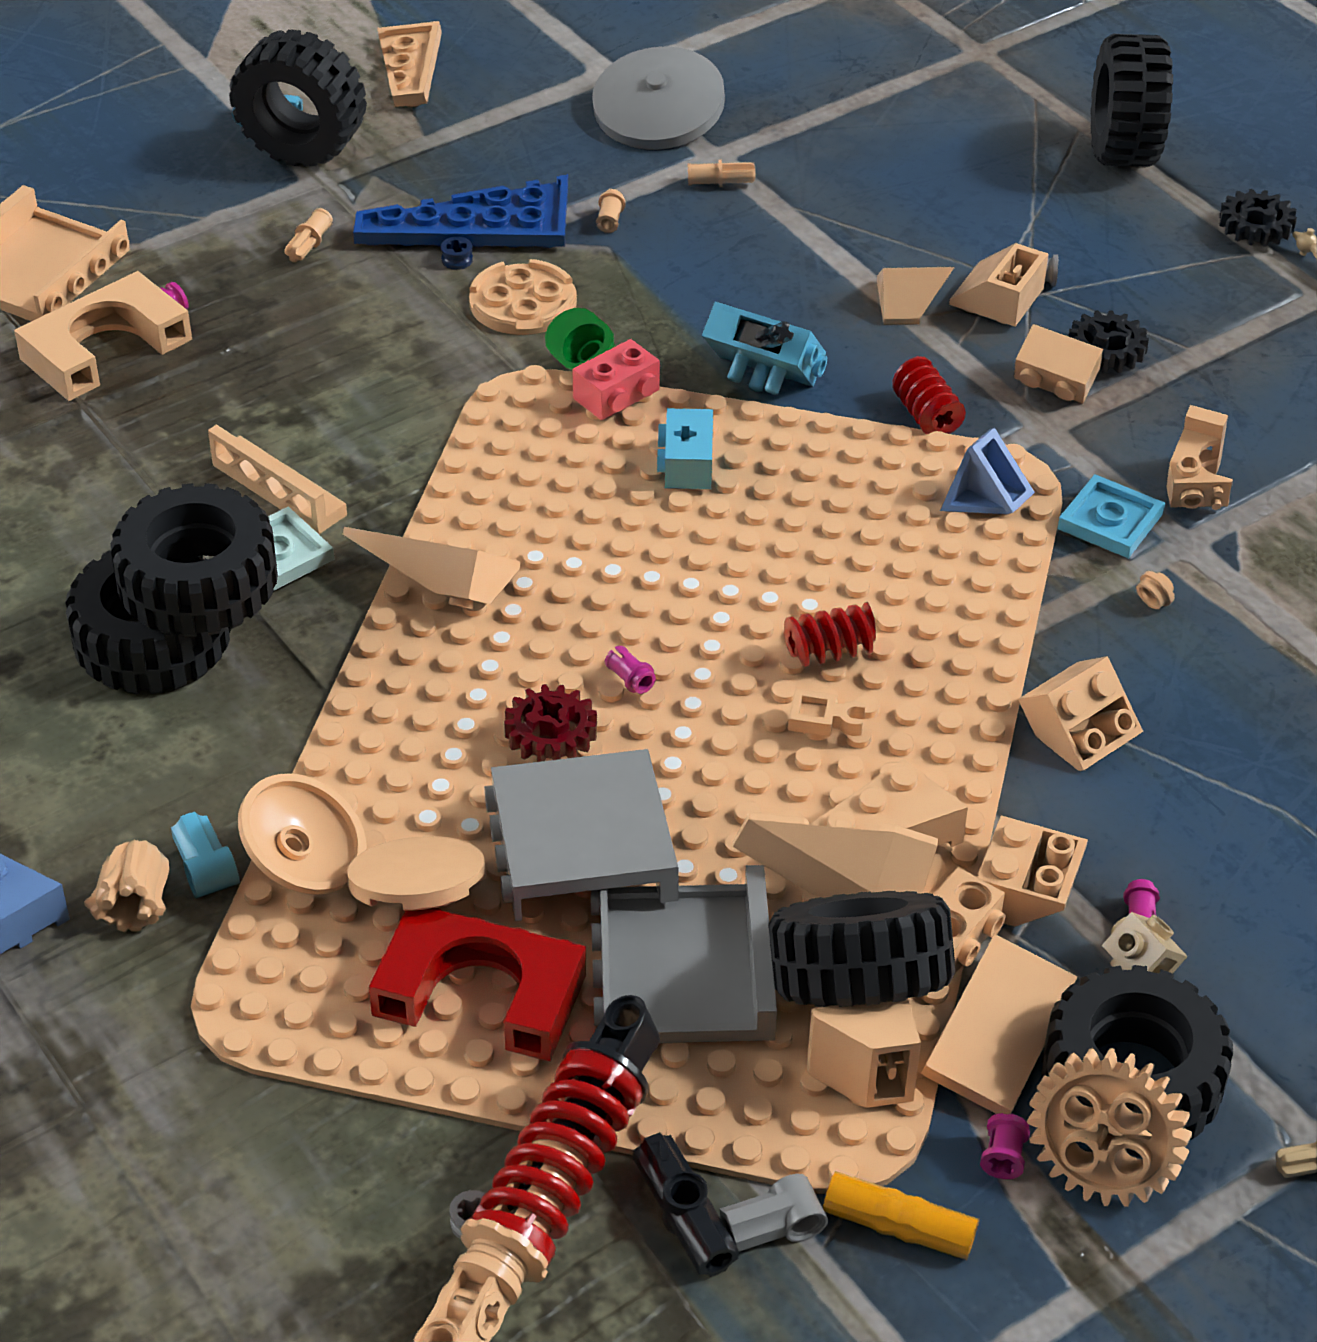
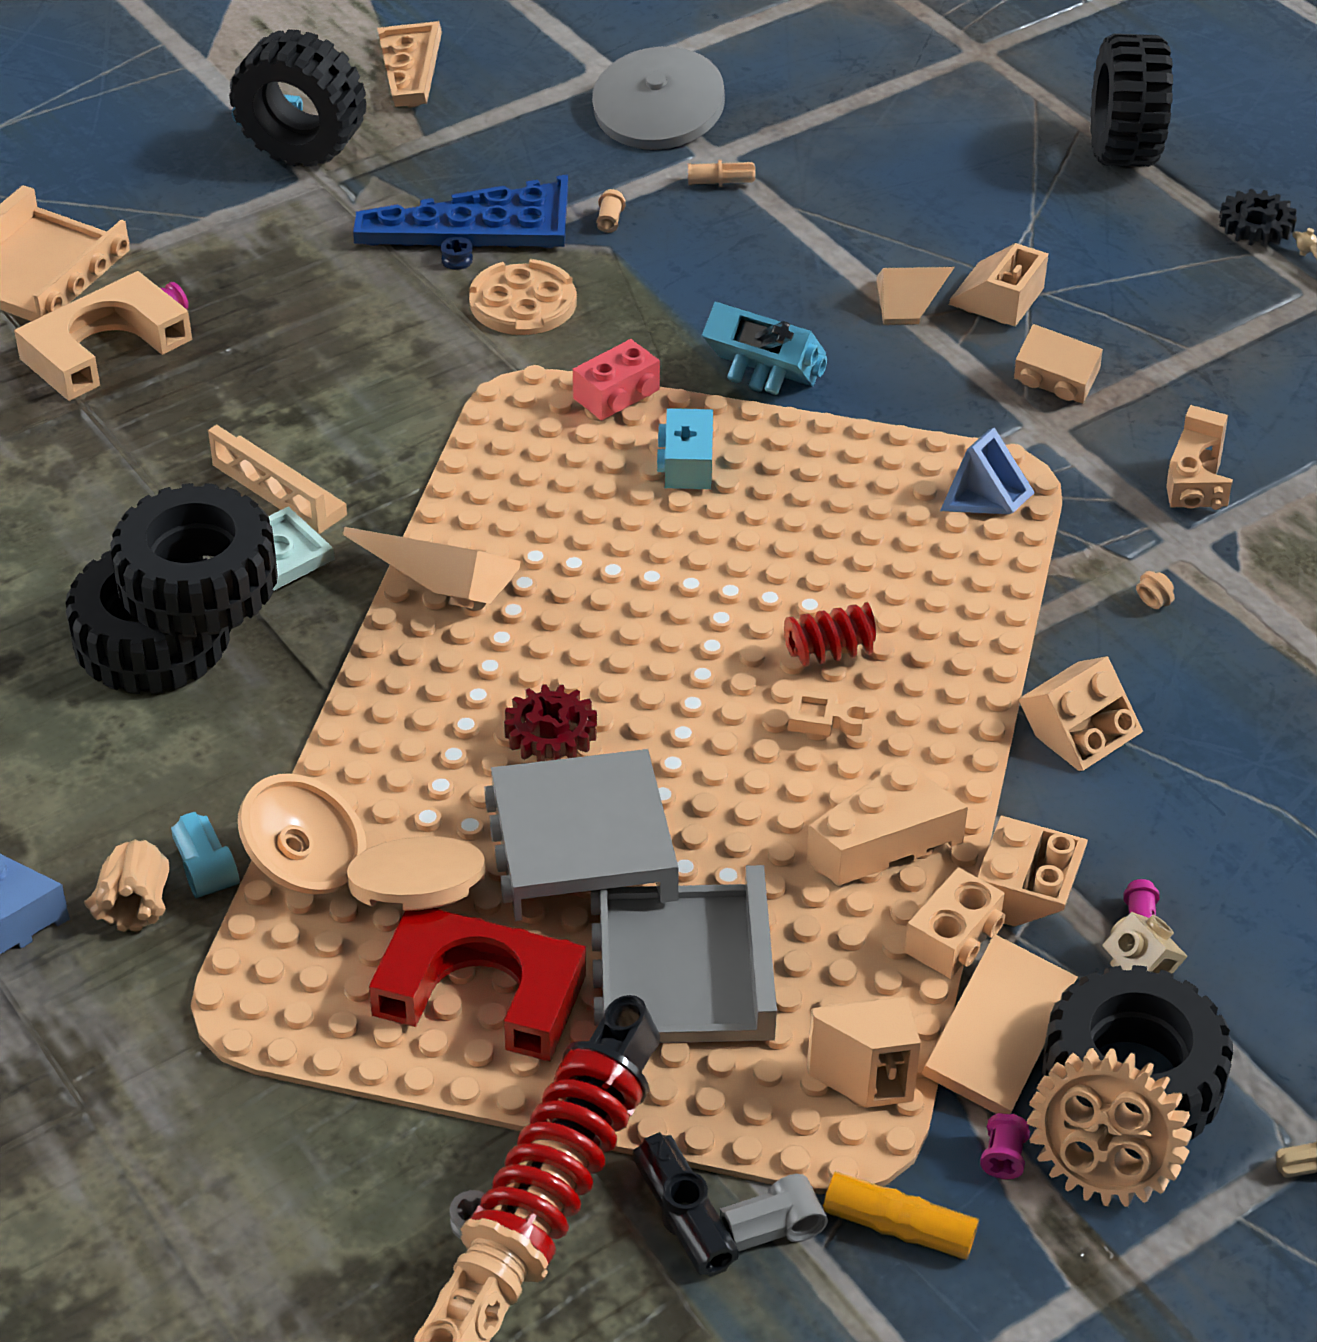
light nougat axle [285,208,333,263] -> none
green piece [545,308,616,371] -> none
dark pink pin [605,645,656,694] -> none
light nougat wedge [733,812,938,898] -> none
black tyre [768,891,956,1007] -> none
red piece [892,356,966,434] -> none
light grey bush [1045,254,1058,287] -> none
medium azure plate [1057,474,1165,559] -> none
black gear [1068,310,1149,373] -> none

